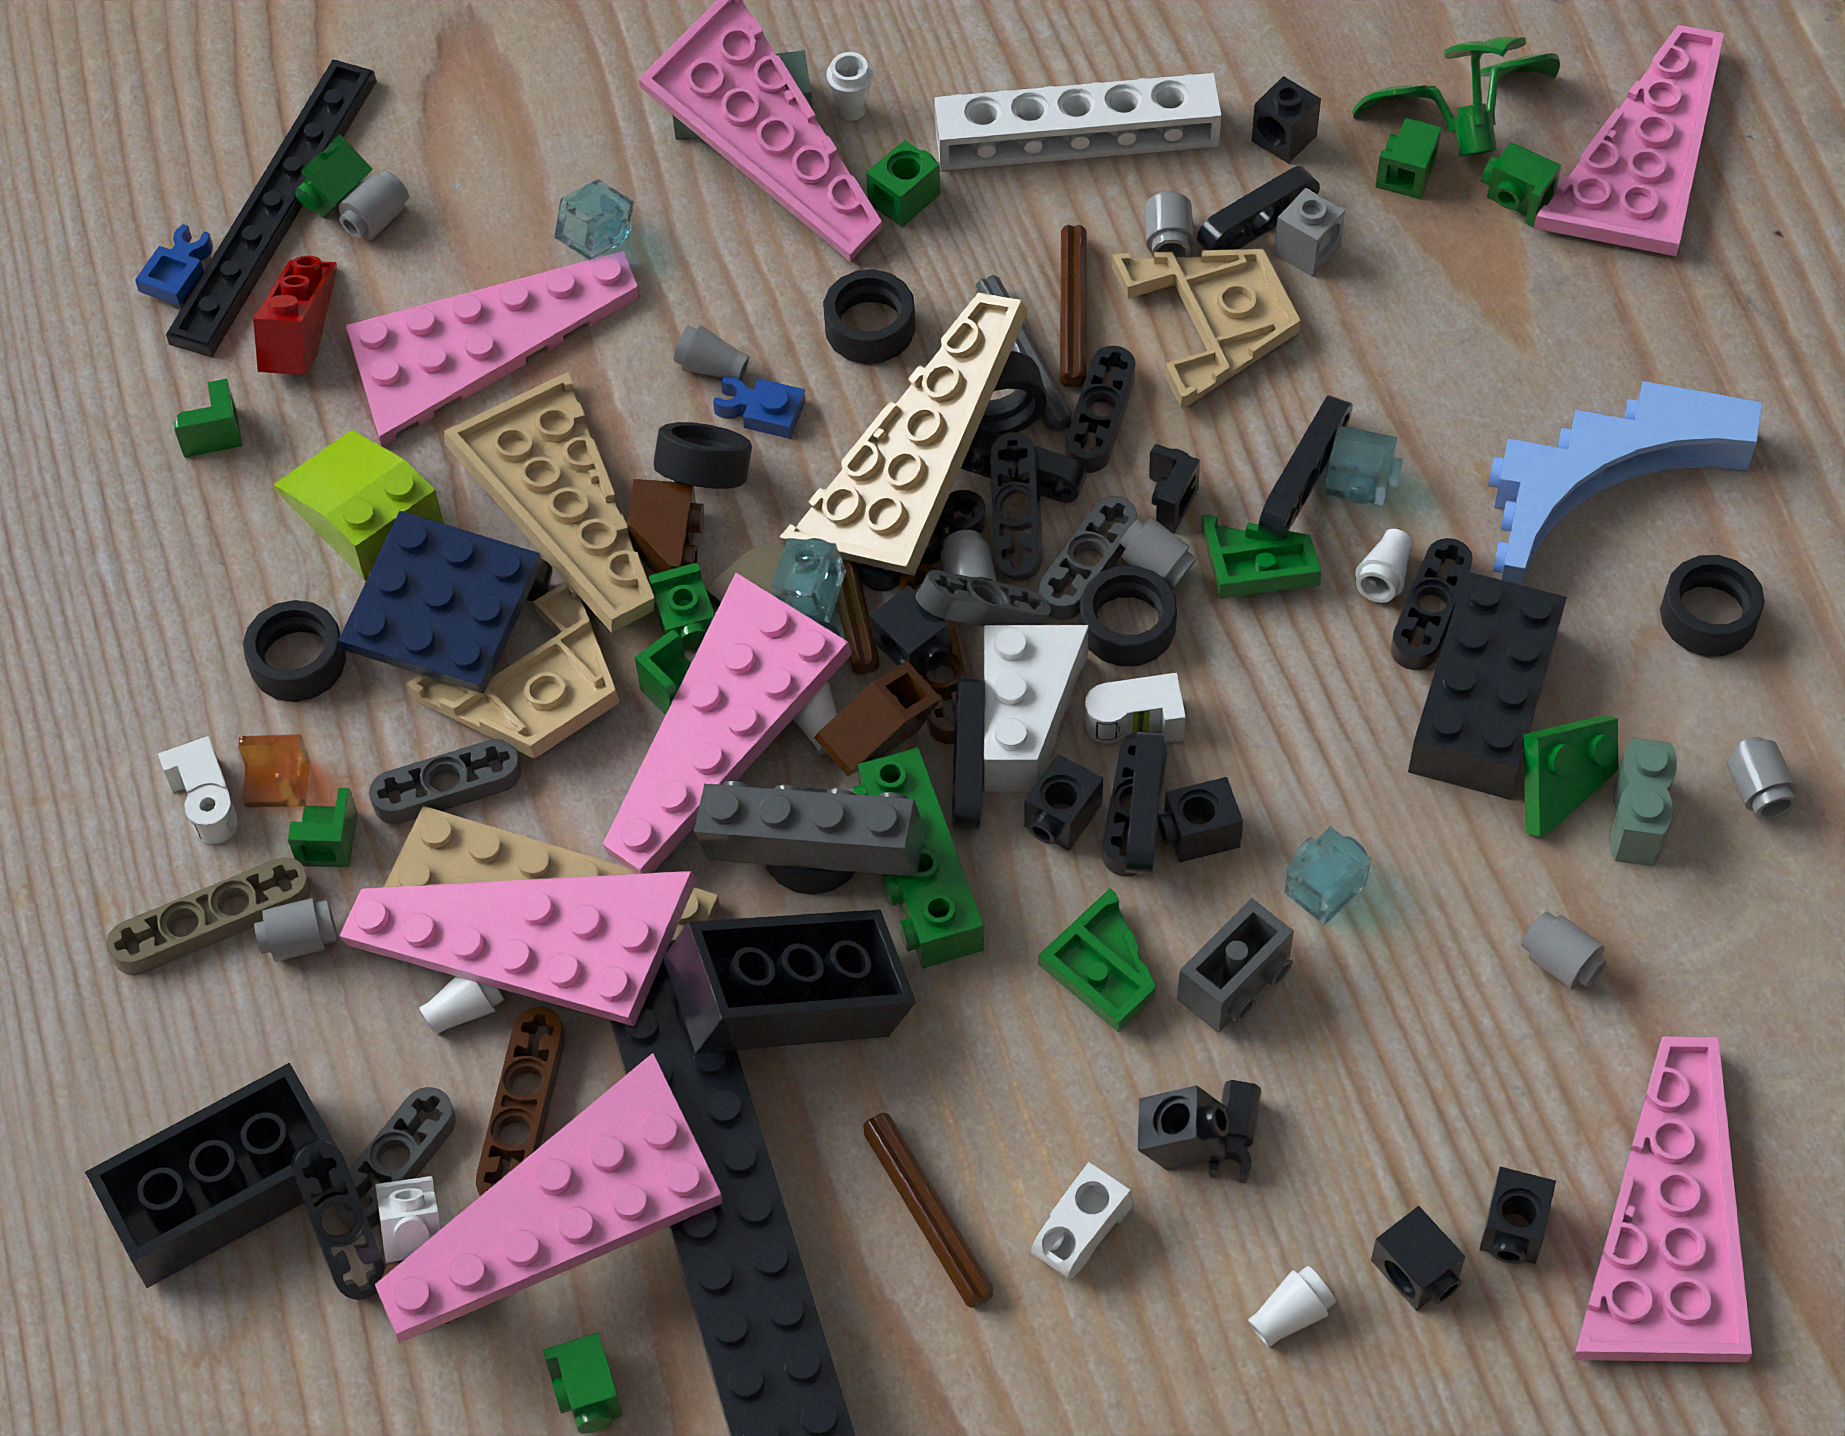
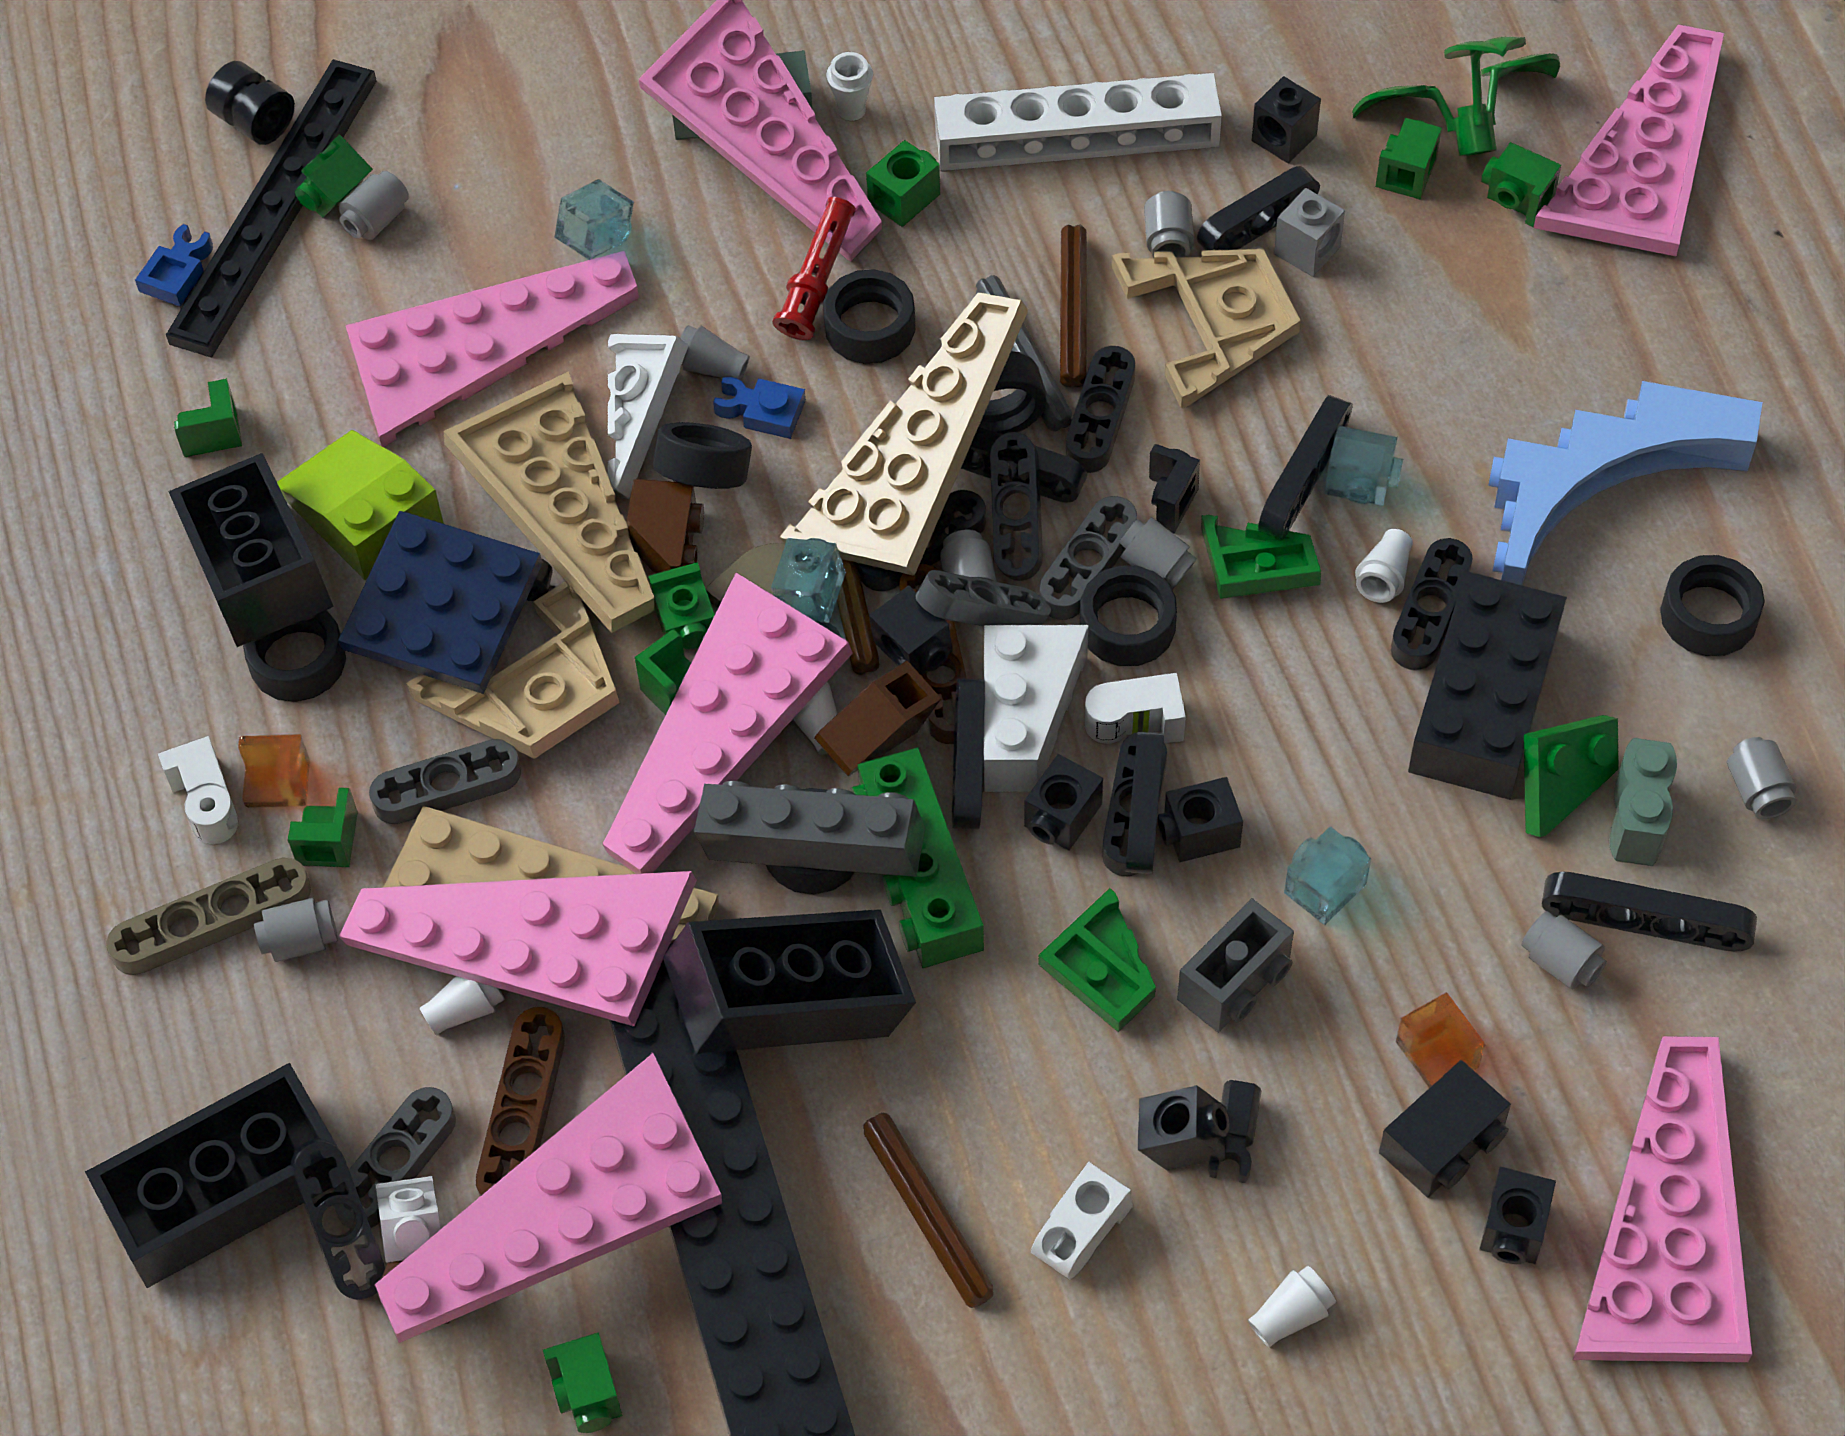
red slope [253,256,337,375] -> none
black brick [1371,1206,1465,1311] -> none
none -> black brick [168,453,334,647]
none -> black wheel [205,61,295,145]
none -> white wing [608,334,689,499]
none -> red pin [772,197,856,340]
none -> black brick [1379,1059,1511,1198]
none -> clear orange panel [1396,992,1485,1088]
none -> black beam [1542,871,1757,952]

